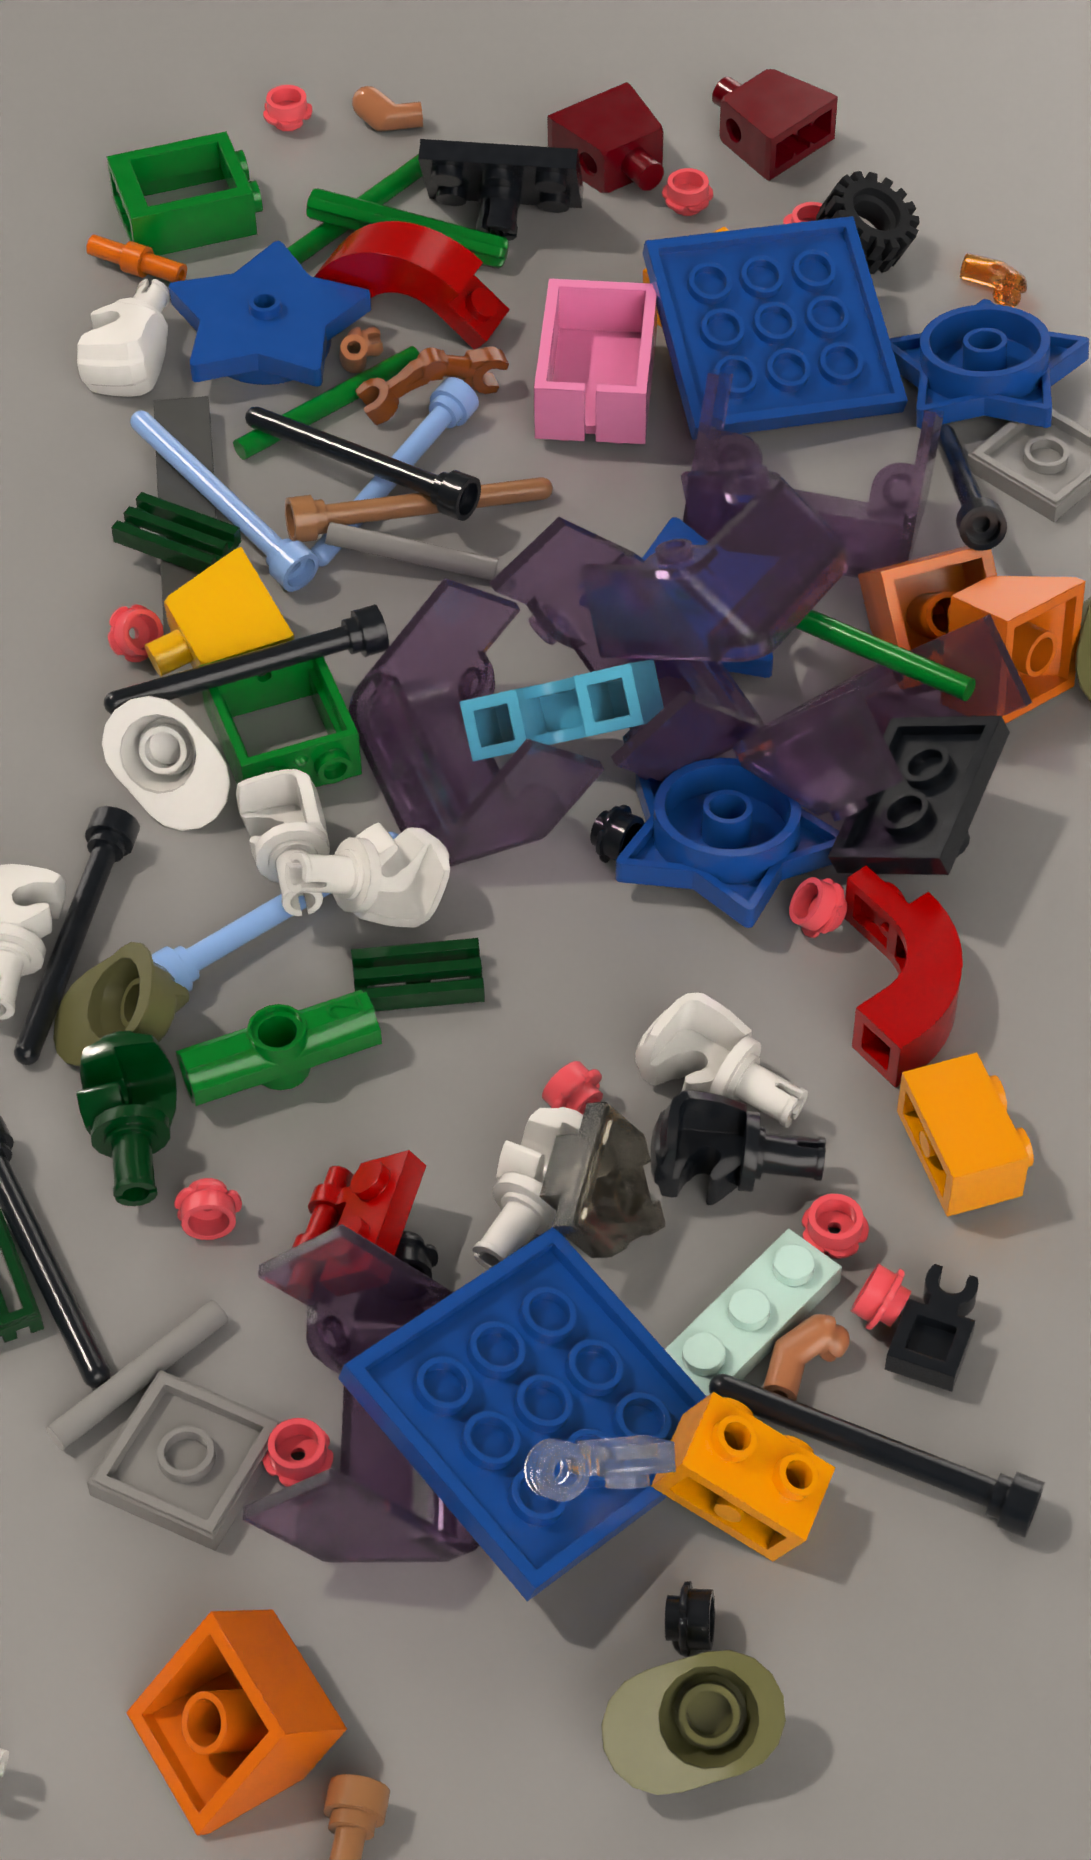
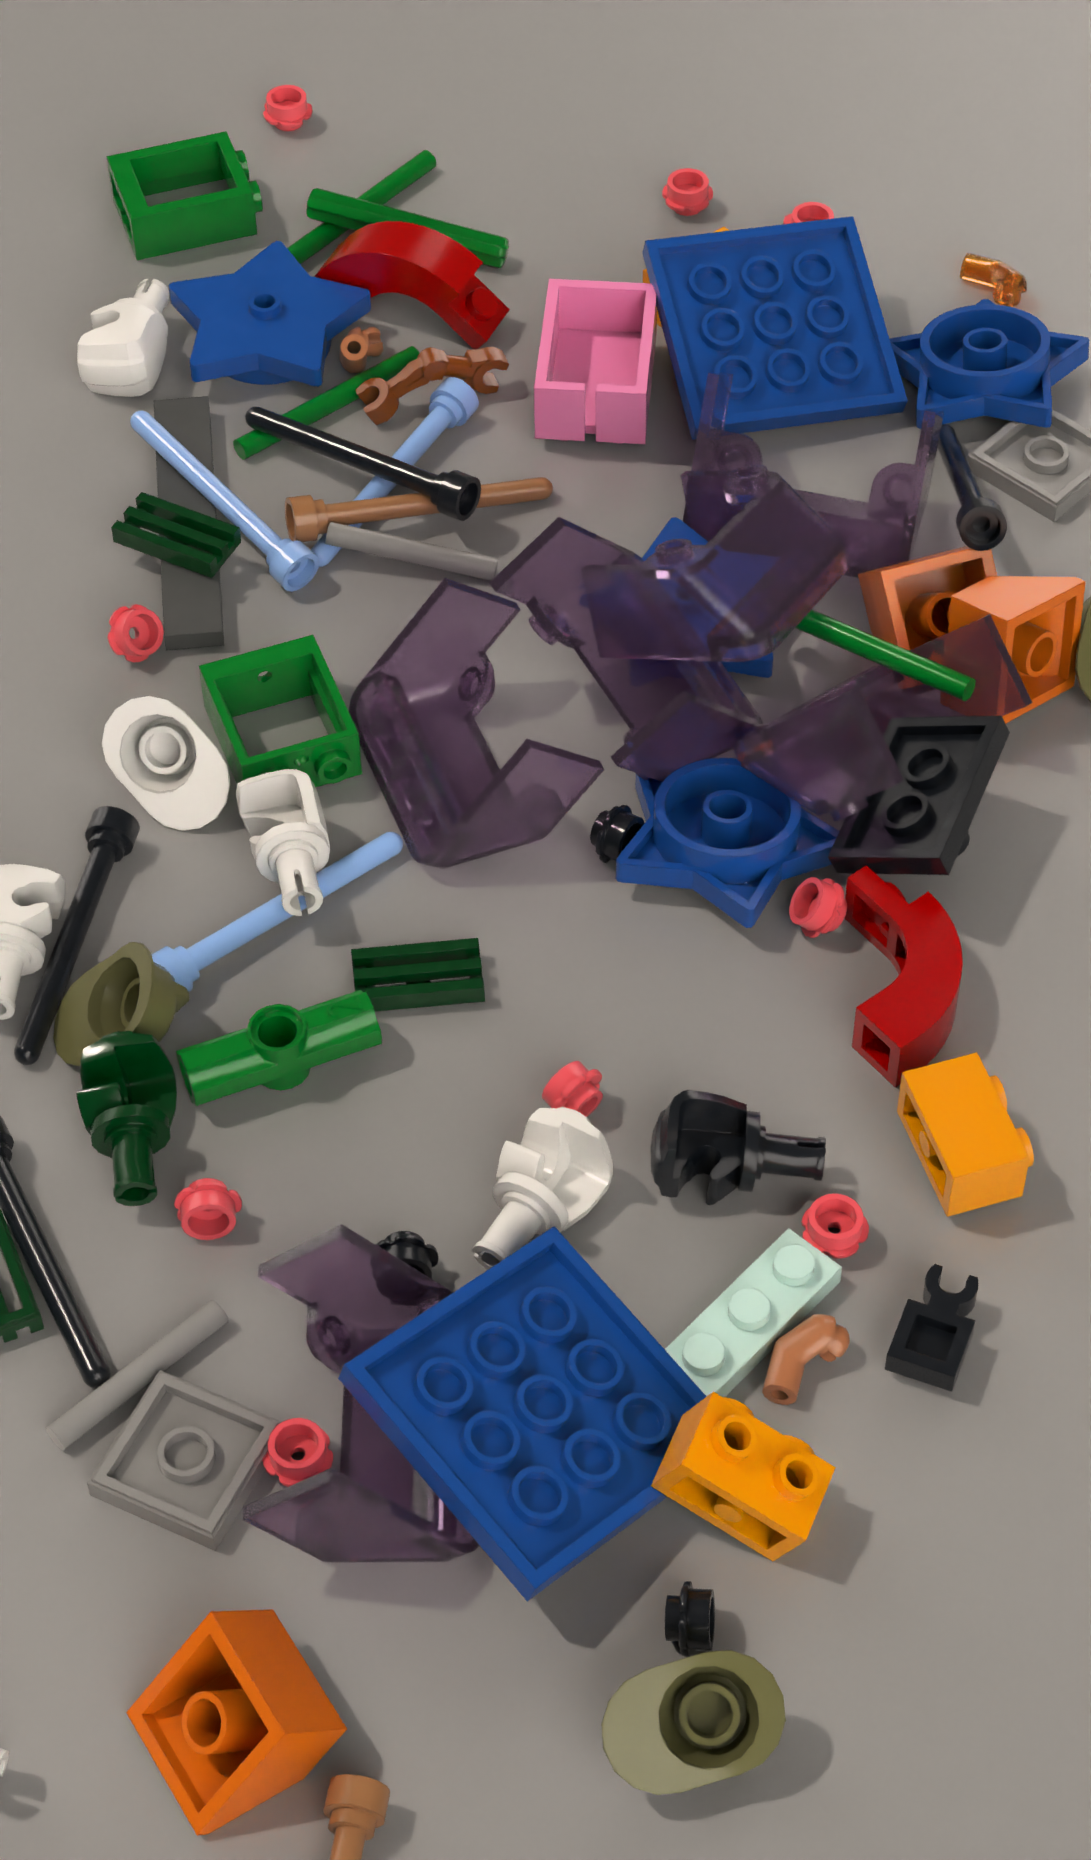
orange bar [86,234,187,282] -> none
black piece [104,604,389,714] -> none
yellow torso [145,547,295,677] -> none
white piece [285,823,450,928] -> none
red plate [287,1150,427,1293] -> none
nougat arm [352,86,423,132] -> none
black plate [418,139,584,241] -> none
medium azure arch [460,659,666,762] -> none
clear plate [524,1435,676,1502] -> none
clear smoke plate [539,1102,666,1258] -> none
dark red torso [547,82,664,193] -> none
white piece [635,992,808,1128] -> none
black piece [709,1374,1045,1537] -> none
dark red torso [712,69,838,181] -> none
black tyre [816,171,920,274] -> none
coral plate [850,1263,911,1330] -> none

